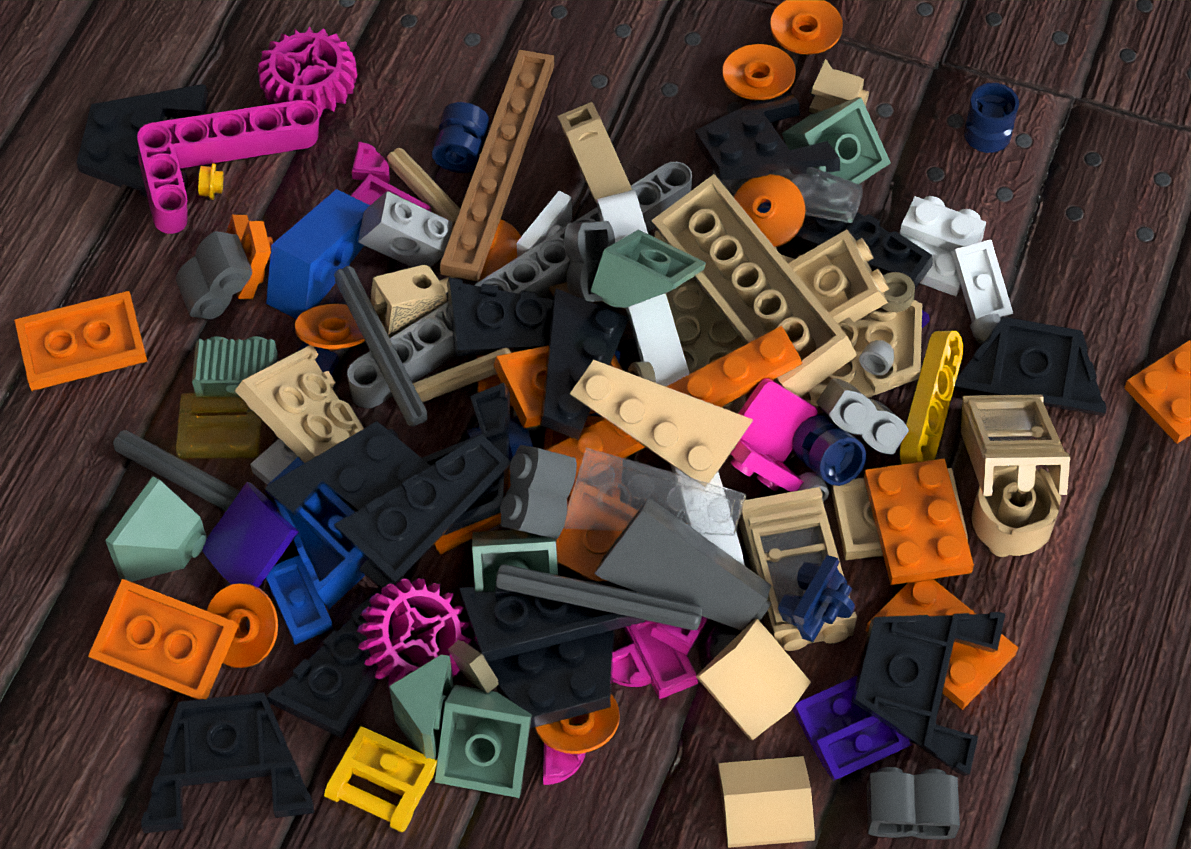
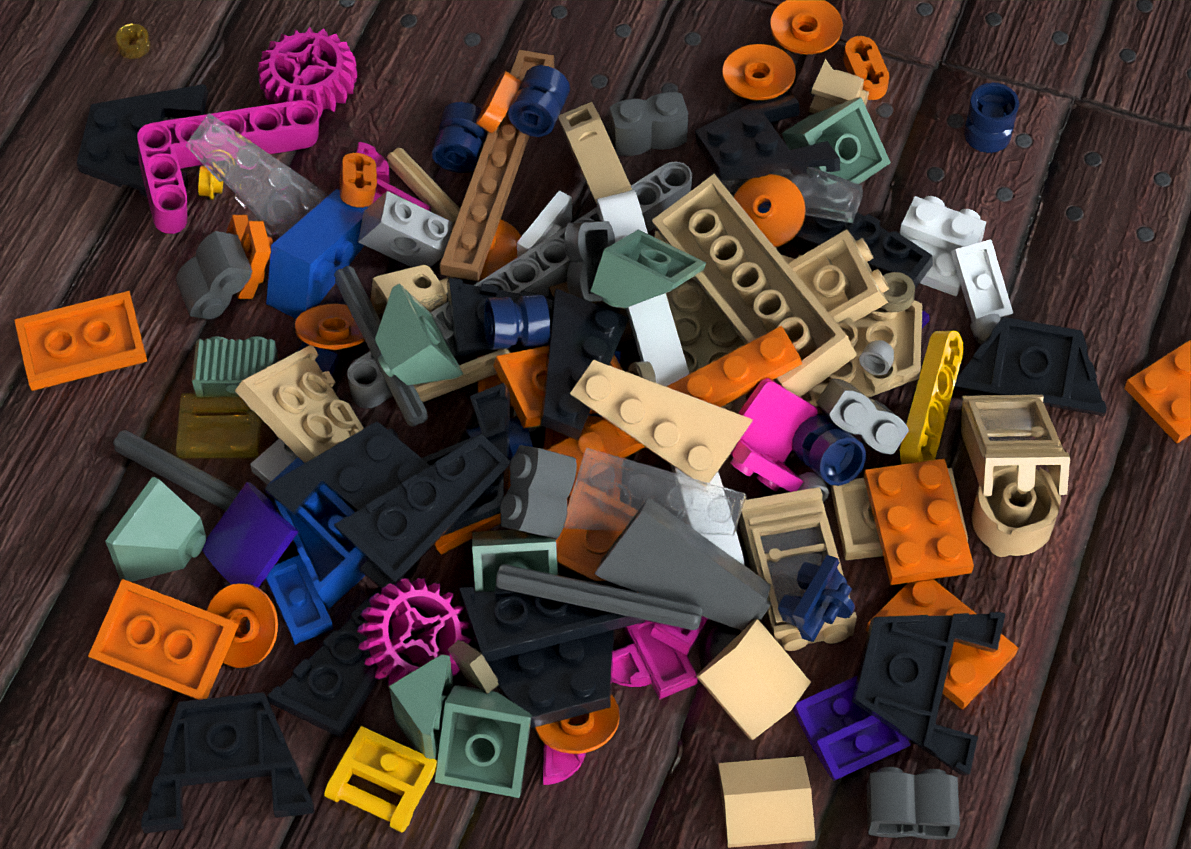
none -> clear yellow bush [116,24,150,59]
none -> clear wing [186,113,329,239]
none -> orange beam [340,153,377,208]
none -> sand green slope [375,284,463,386]
none -> orange beam [476,71,521,134]
none -> dark blue wheel [484,295,550,350]
none -> dark blue wheel [508,65,570,137]
none -> dark grey brick [609,92,688,156]
none -> orange beam [843,36,889,100]

